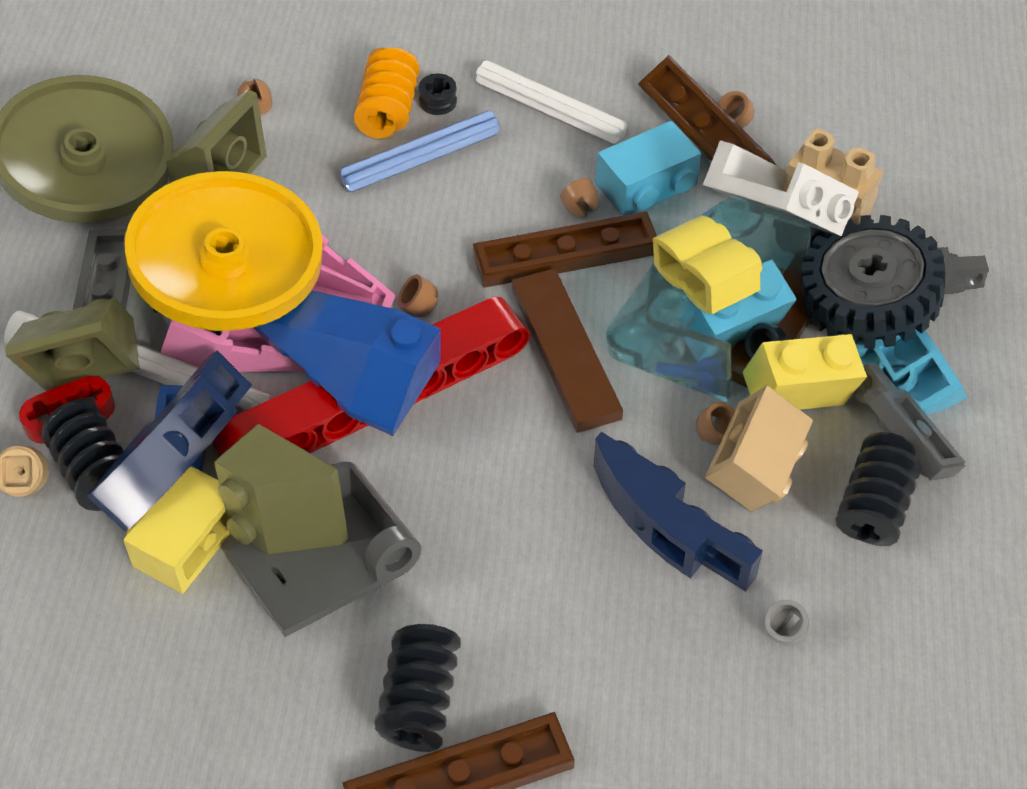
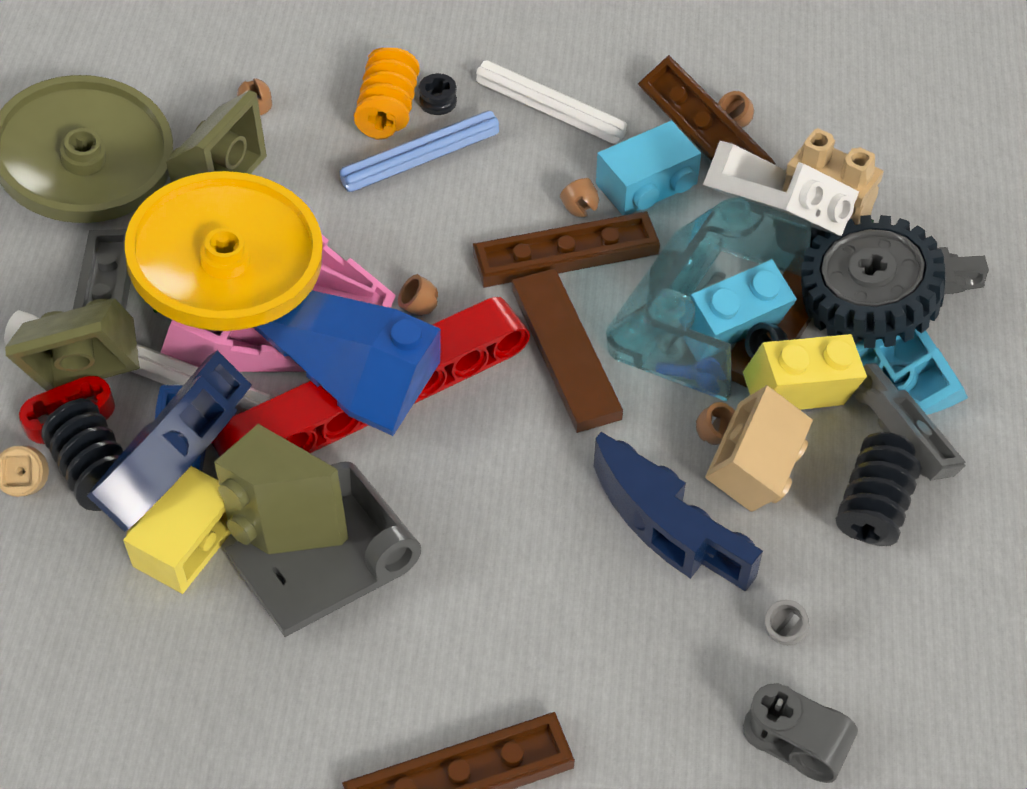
black piece [374,624,461,752] -> none
light yellow brick [653,215,762,314] -> none
none -> dark grey piece [743,683,858,783]

